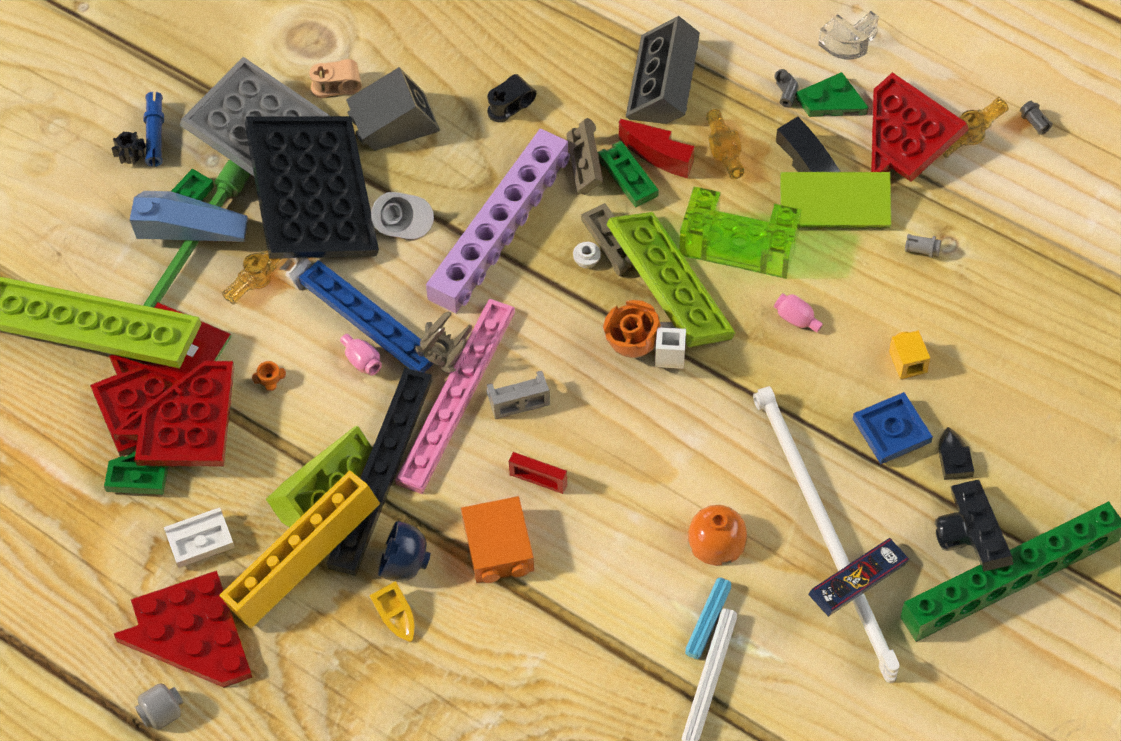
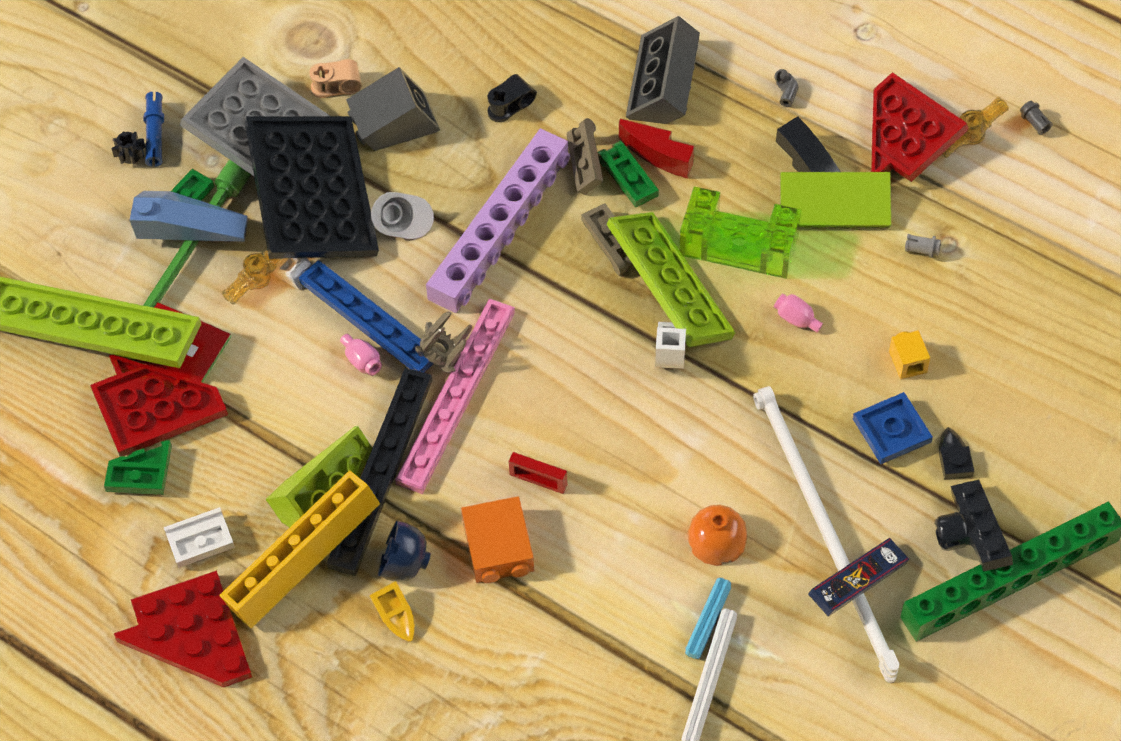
red wing [113,361,235,467] -> none
light grey head [135,683,183,730] -> none
orange plate [252,361,286,391] -> none
light grey hinge [486,370,550,419] -> none
white plate [573,242,601,268] -> none
orange cylinder [603,300,661,358] -> none
clear yellow pin [706,109,744,179] -> none
green wing [796,72,868,117] -> none
clear brick [818,11,879,60] -> none

